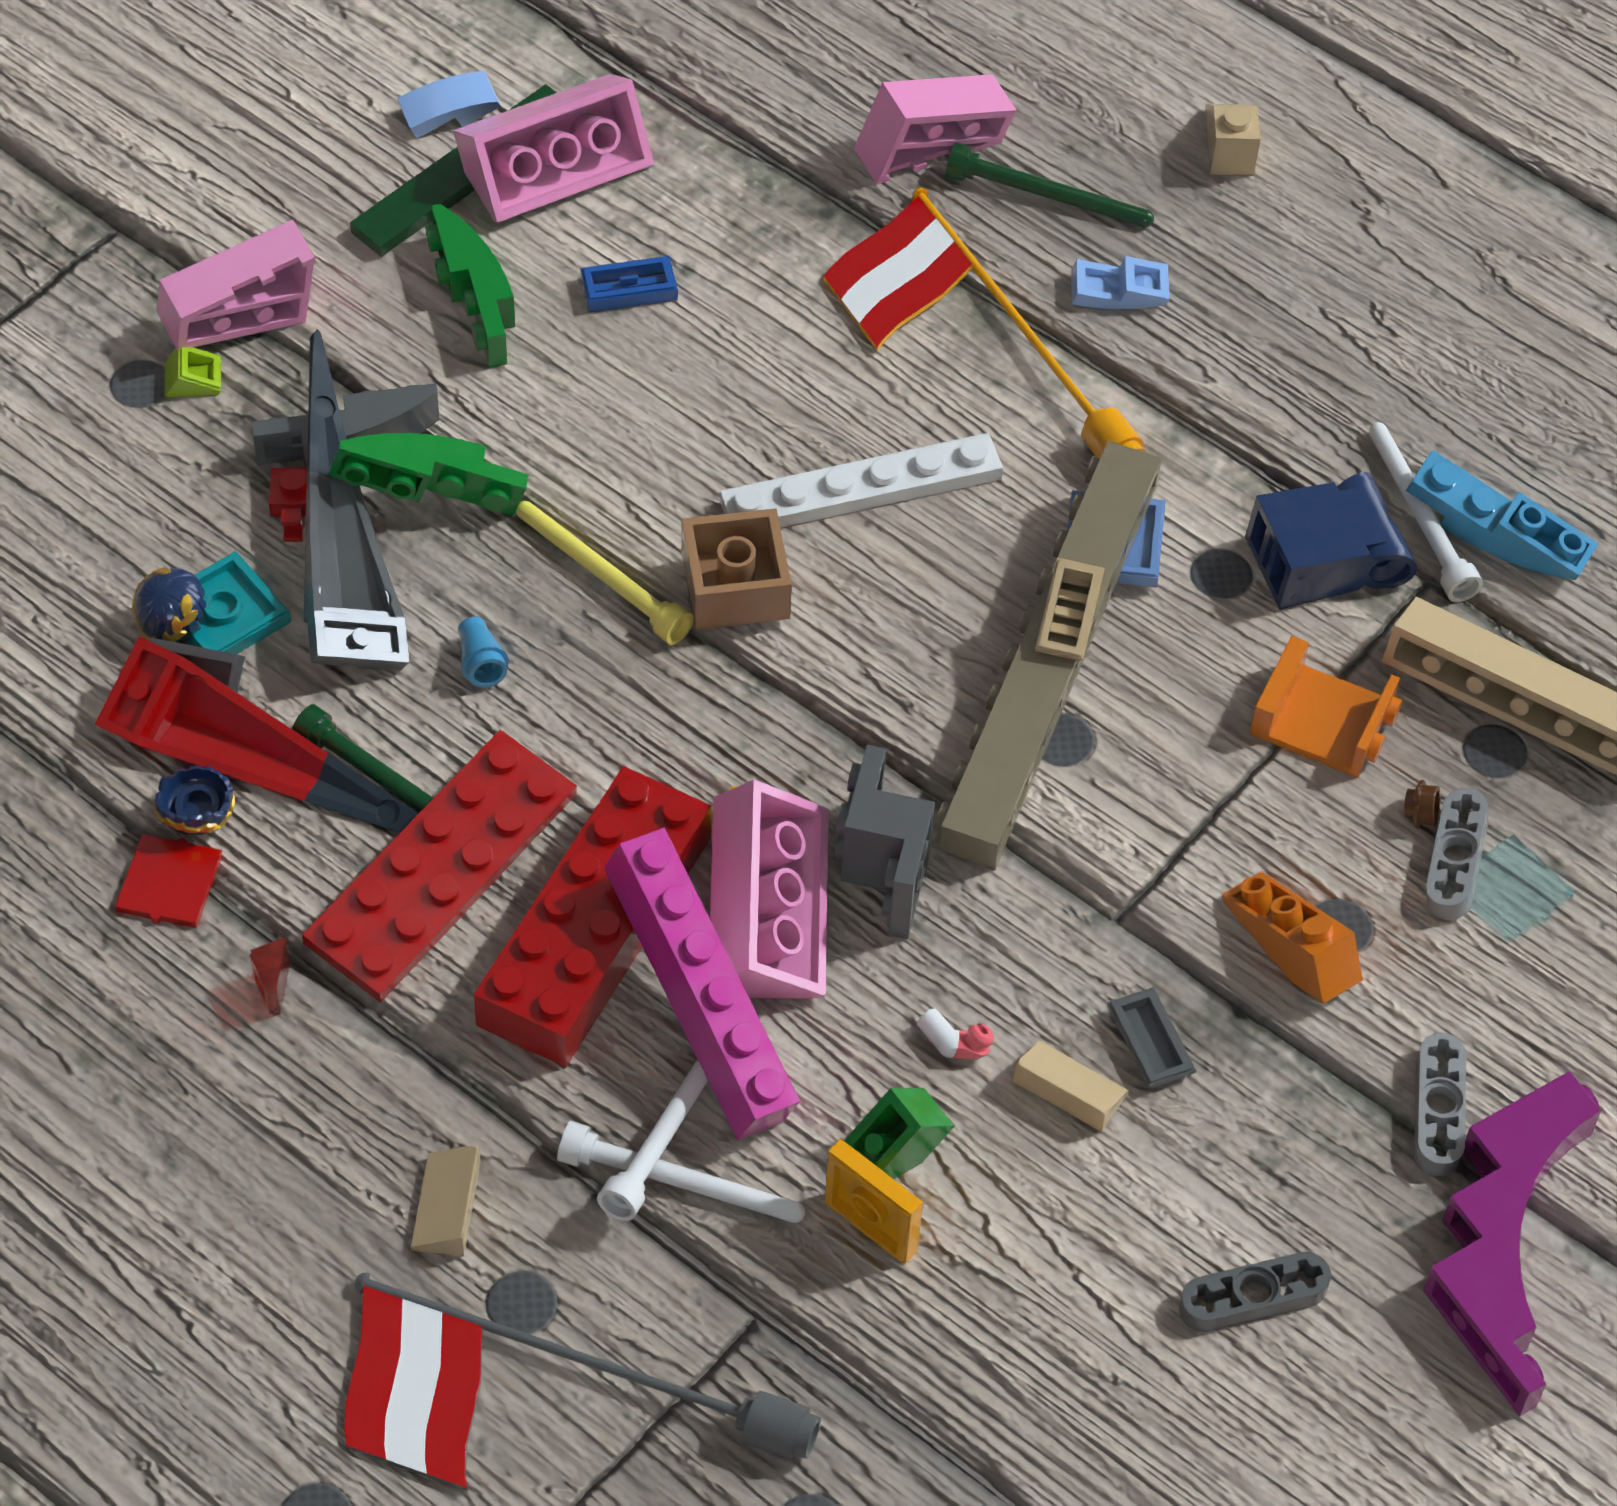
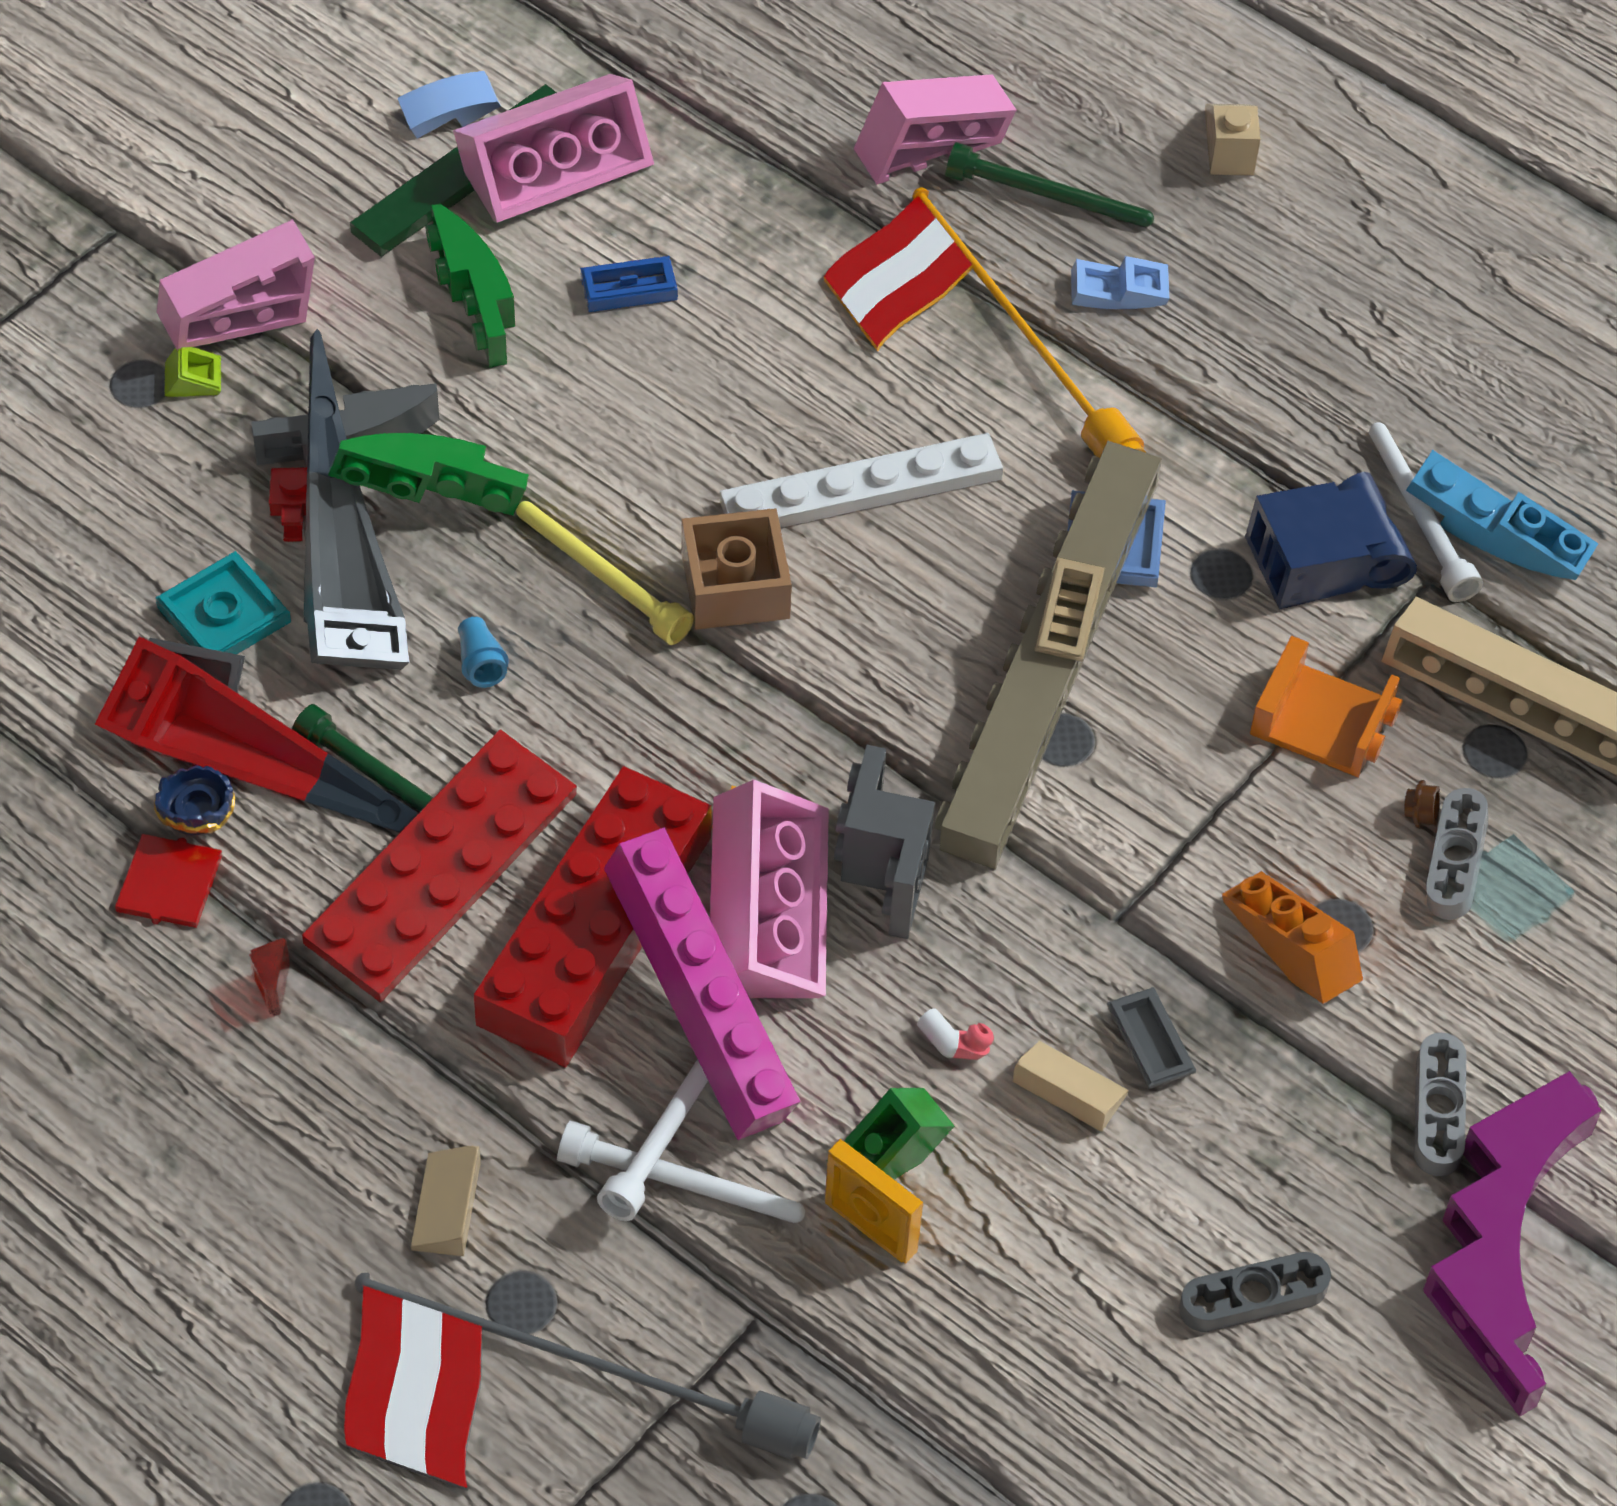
dark blue hair [132,567,206,643] -> none

